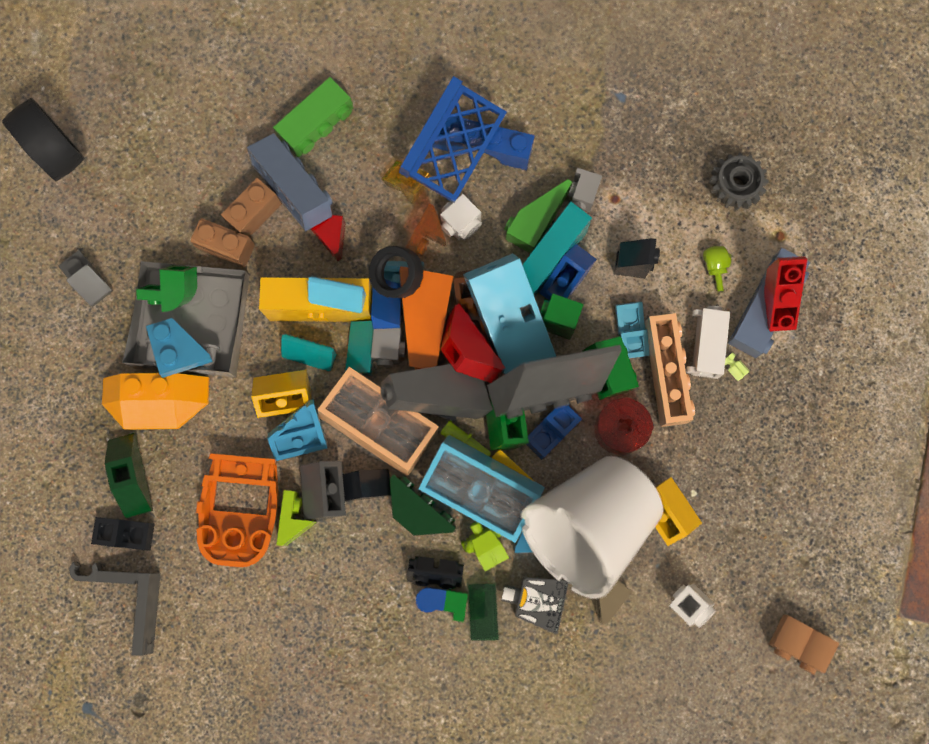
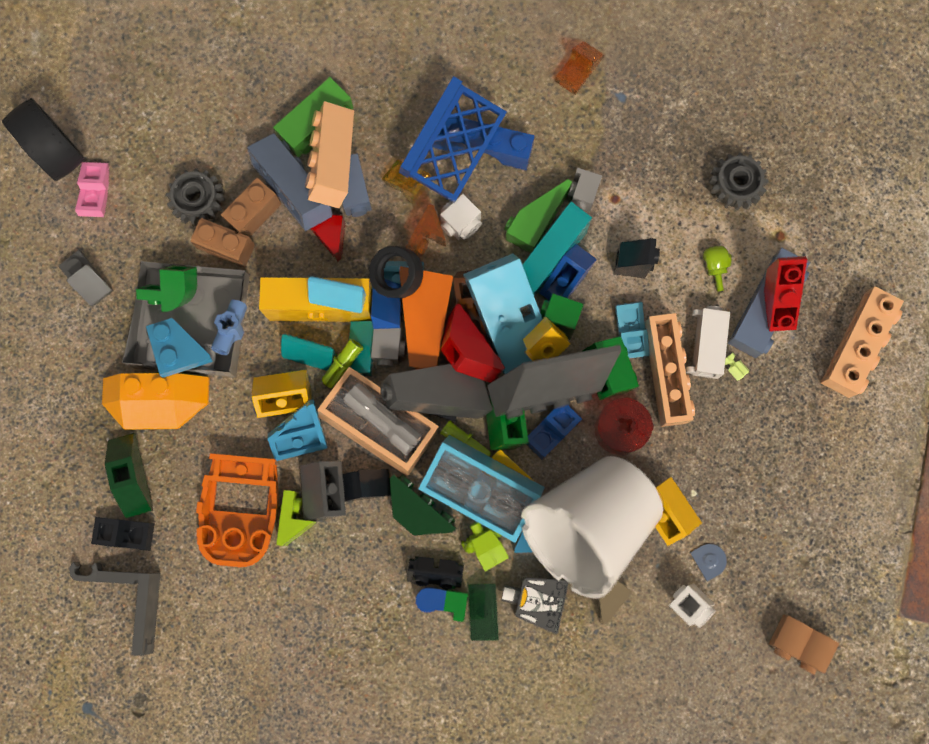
none -> bright pink slope [75,162,109,217]
none -> dark grey gear [166,168,225,226]
none -> medium blue axle [211,300,247,355]
none -> light nougat brick [305,101,354,208]
none -> lime axle [322,338,364,389]
none -> sand blue brick [342,153,372,217]
none -> light grey axle [343,383,421,455]
none -> yellow brick [523,317,570,361]
none -> clear orange slope [555,41,604,95]
none -> sand blue piece [690,544,727,581]
none -> light nougat brick [821,286,904,398]

